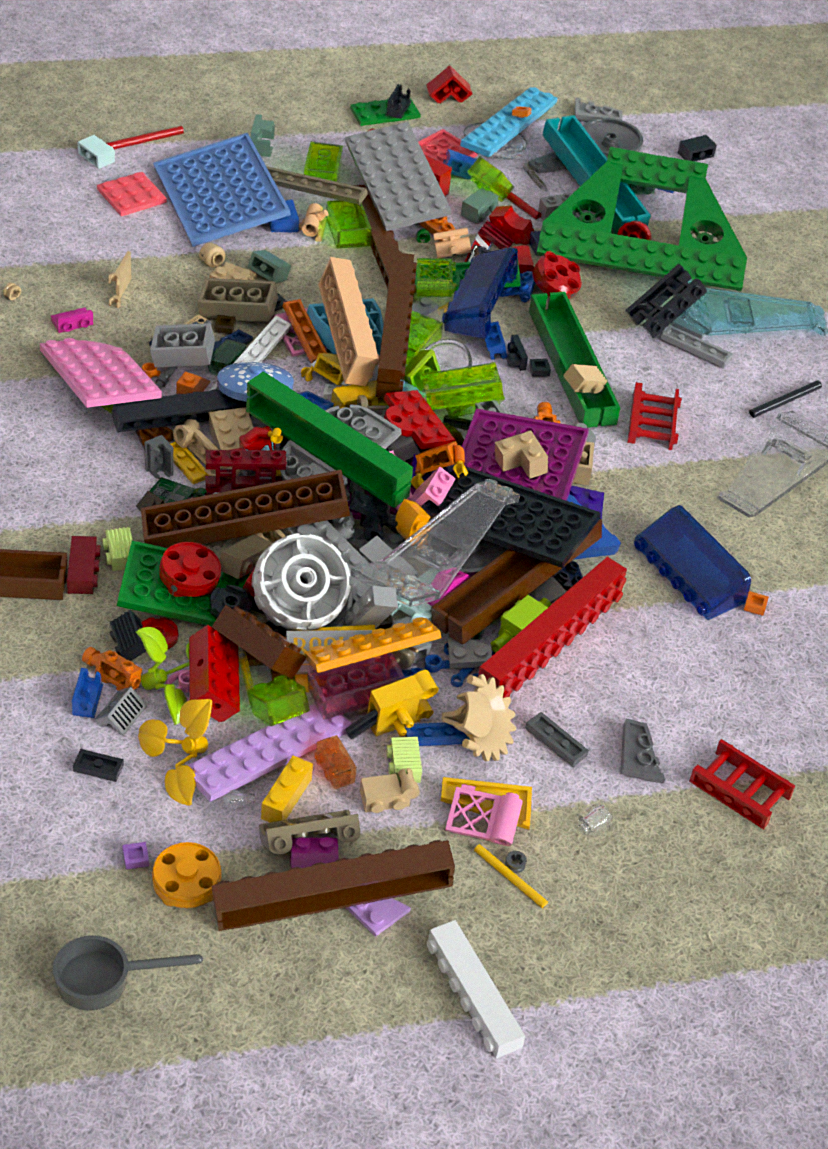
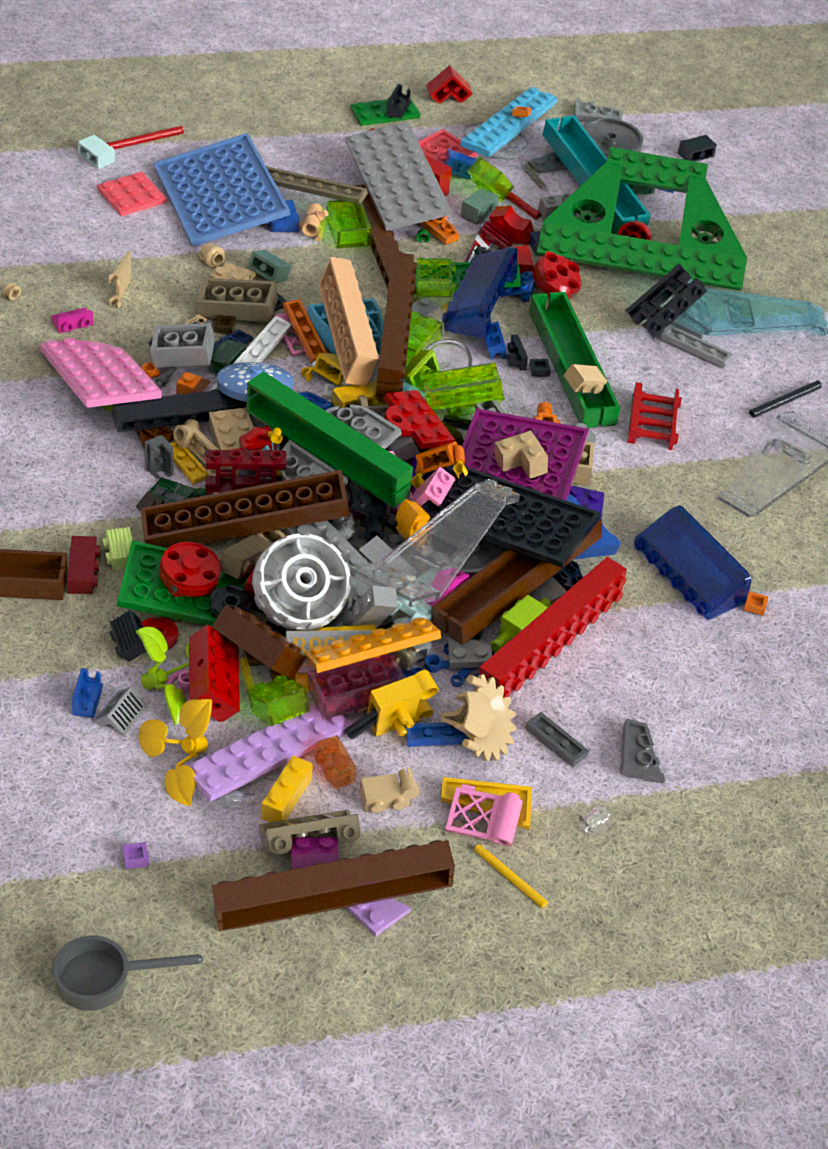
black plate [73,749,124,782] -> none
orange brick [82,647,142,691] -> none
light orange piece [152,842,222,908] -> none
sand green panel [251,114,275,157] -> none
clear neon green brick [304,141,343,182] -> none
yellowish green brick [386,737,422,783] -> none
white brick [427,920,525,1059] -> none
light nougat pin [433,228,472,259] -> none
dark grey bush [505,851,527,873] -> none
red fence [689,739,795,830] -> none

